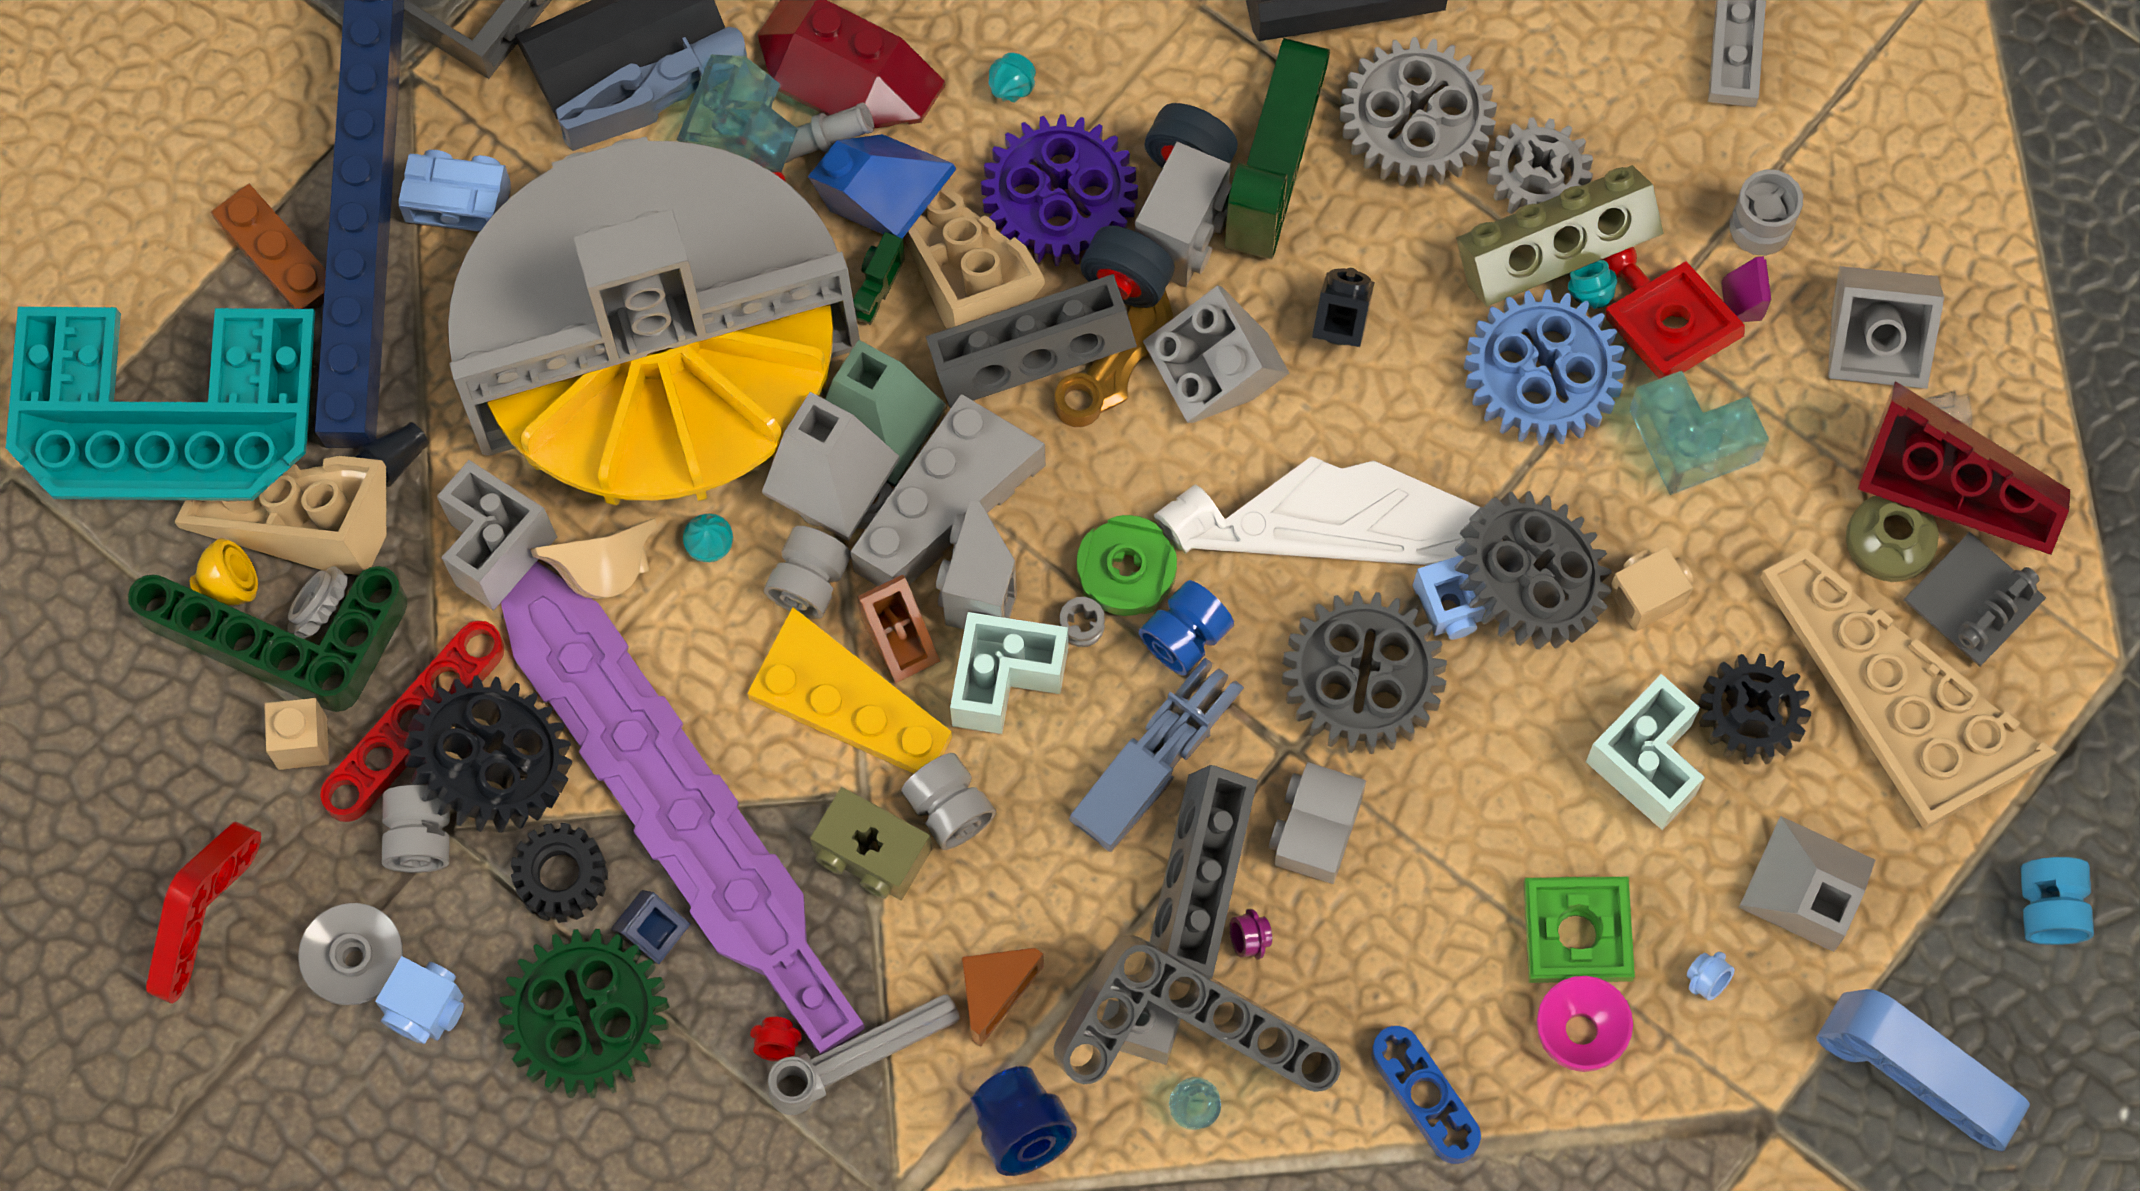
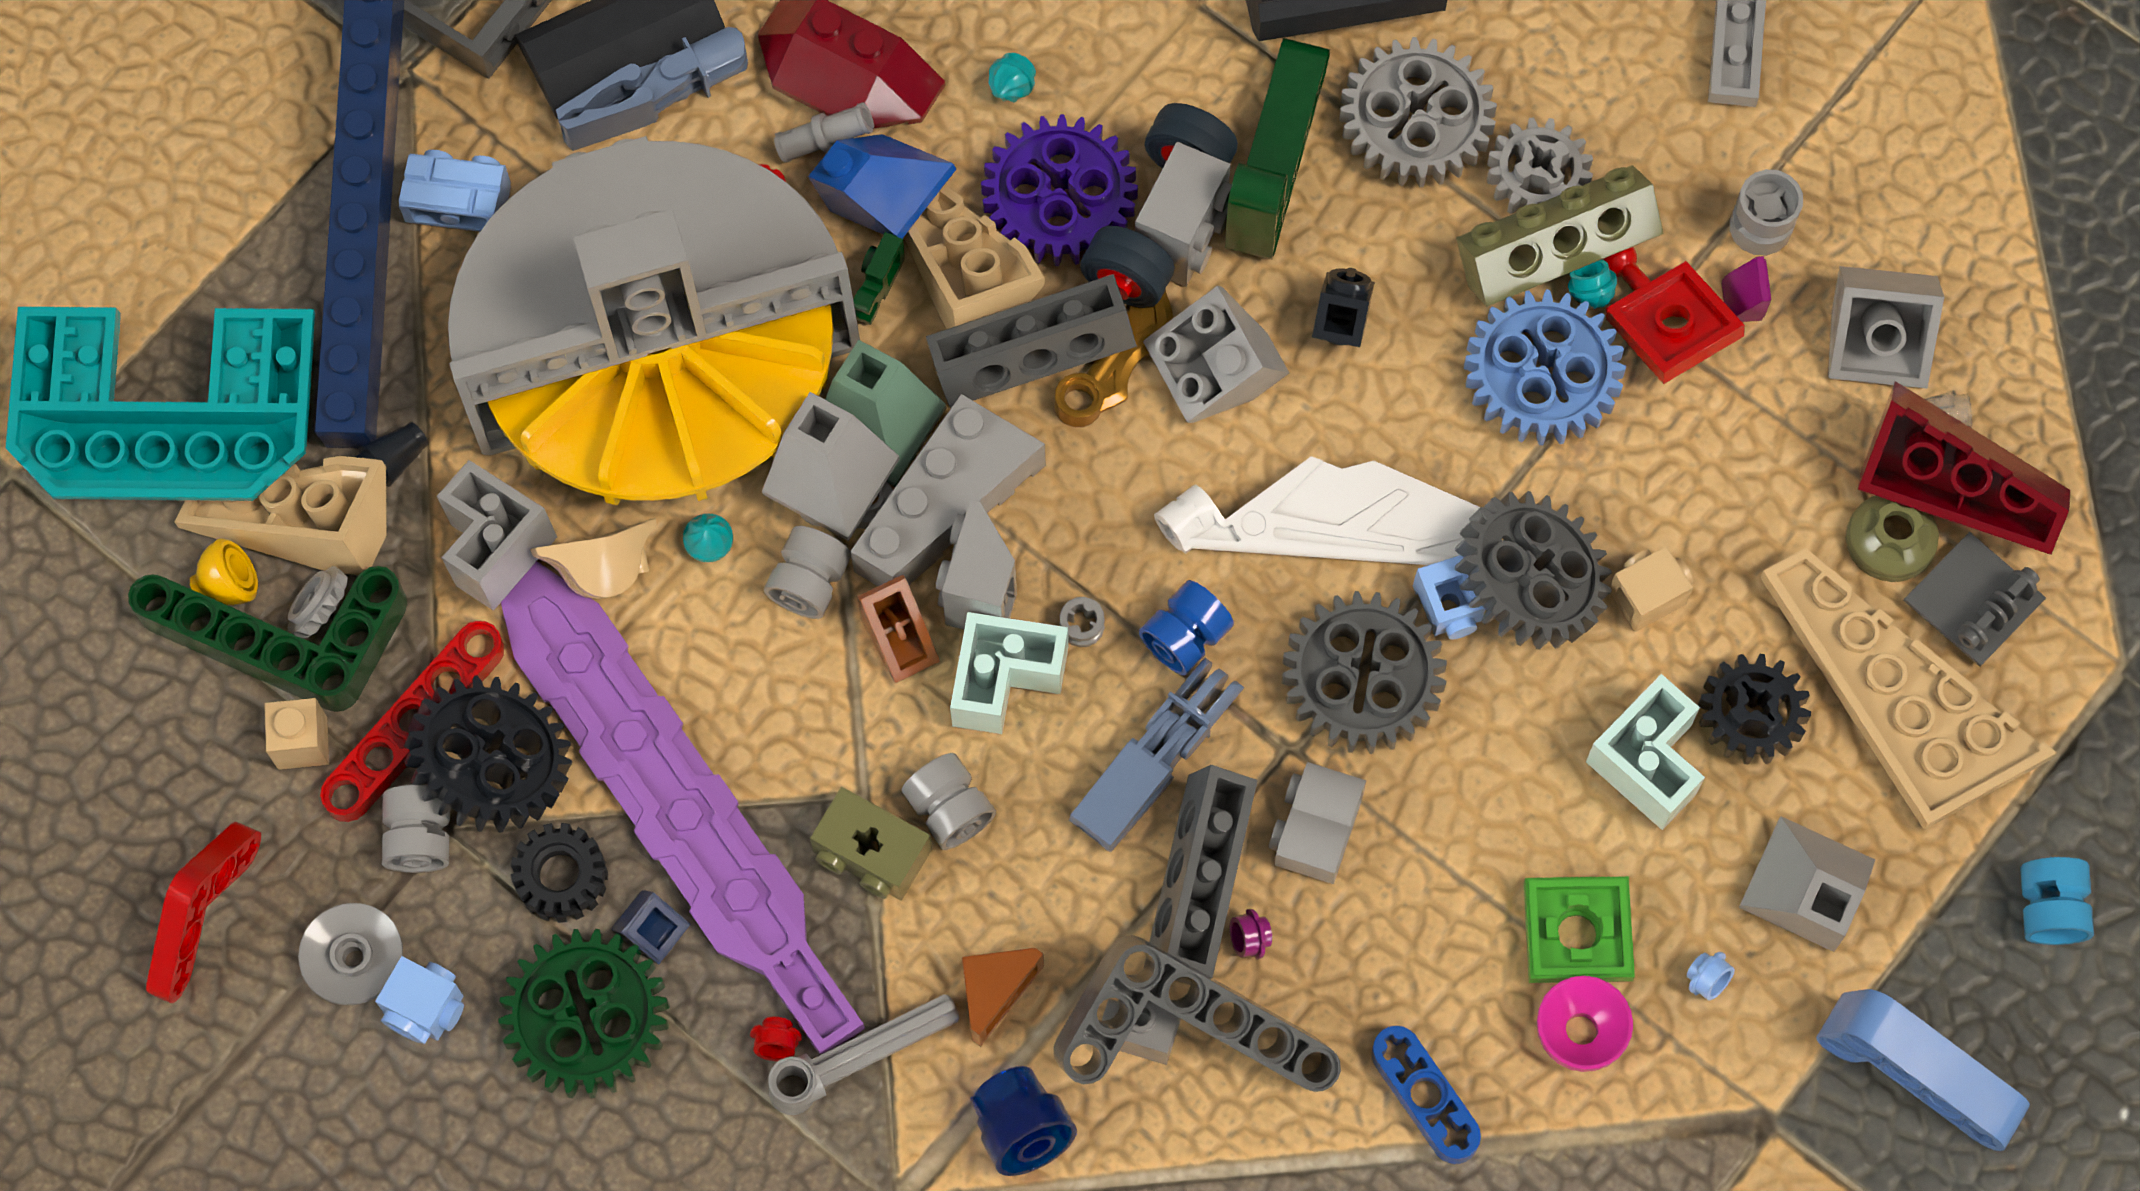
dark orange plate [211,183,326,310] -> none
clear light blue brick [677,54,798,173] -> none
yellow wing [747,607,952,774] -> none
bright green plate [1077,515,1177,616] -> none
clear light blue plate [1169,1077,1221,1130] -> none
clear light blue brick [1629,371,1769,495] -> none

